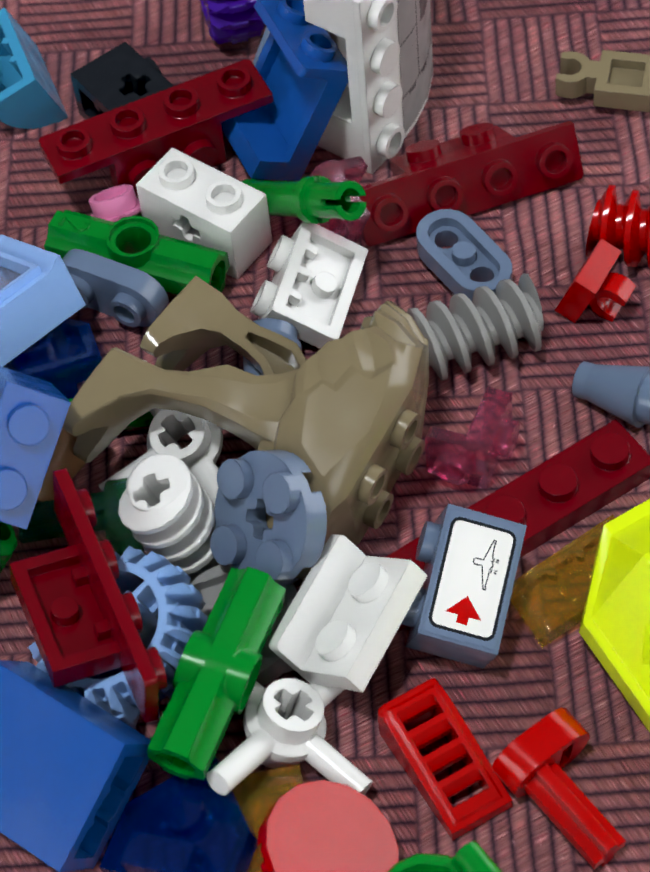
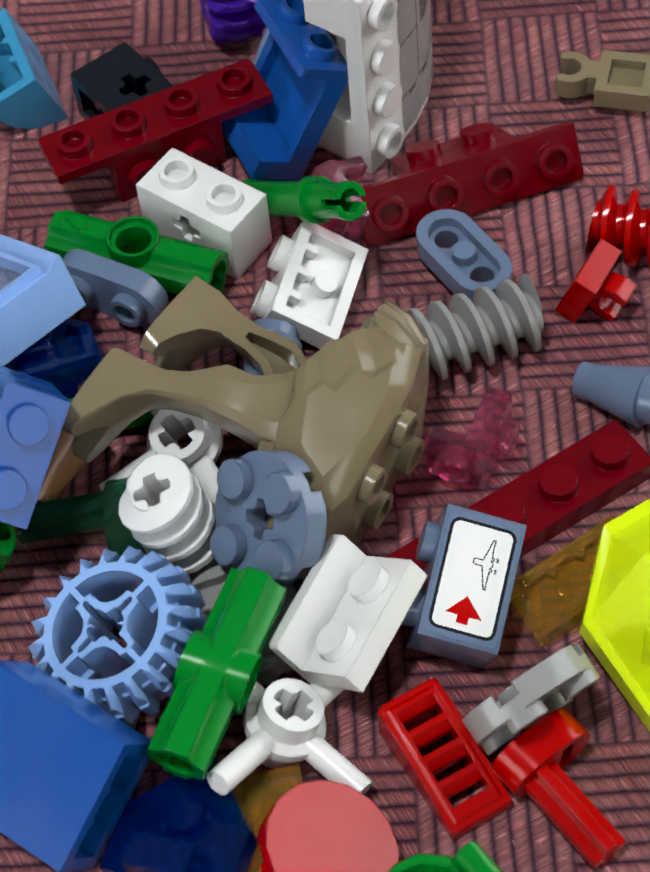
dark red bracket [9,468,167,723] -> none
bright pink plate [89,184,141,222] -> none
none -> light grey plate [462,643,601,756]

